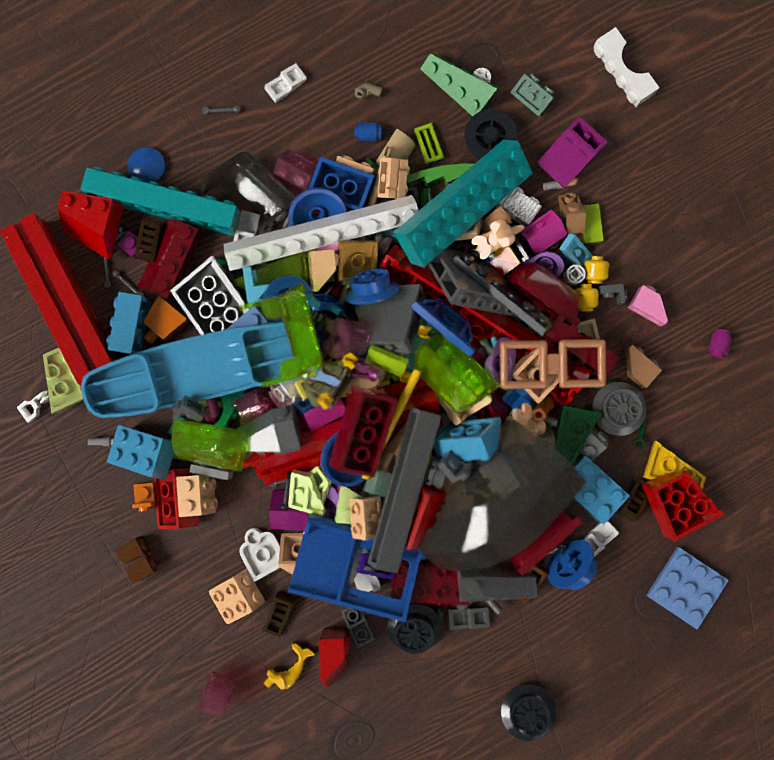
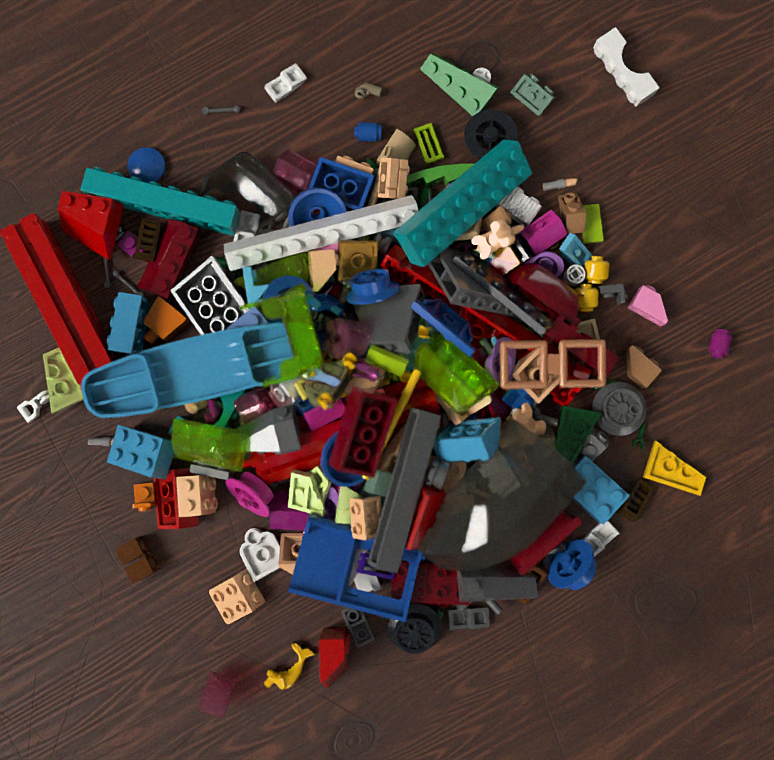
dark grey bracket [172,395,205,423] -> none
dark brown slope [262,591,296,637] -> none
black hinge [280,472,291,510] -> none
dark grey bracket [437,450,473,483] -> none
black wheel [501,684,556,741] -> none
dark orange bar [532,396,555,422] -> none
magenta slope [537,116,607,189] -> none
red wedge [642,471,725,541] -> none
medium blue plate [646,547,729,629] -> none
none -> dark pink wheel [226,472,274,517]

